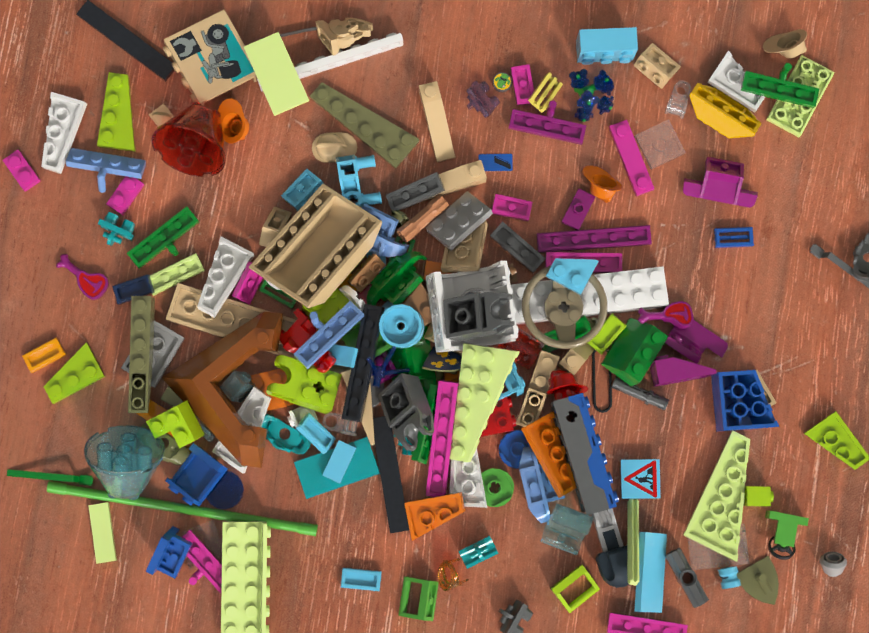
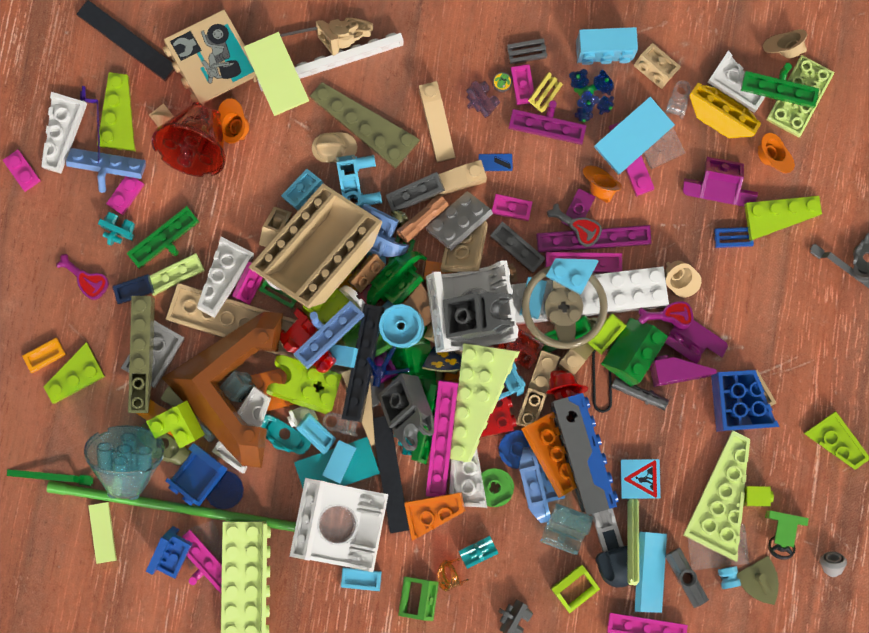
none -> dark purple piece [80,86,100,163]
none -> white panel [289,478,388,572]
none -> flat silver tile [507,38,547,64]
none -> medium azure tile [519,277,547,319]
none -> dark grey piece [547,203,602,247]
none -> medium azure tile [594,97,675,175]
none -> tan piece [664,261,702,298]
none -> lime wing [744,196,822,241]
none -> orange piece [758,133,795,173]

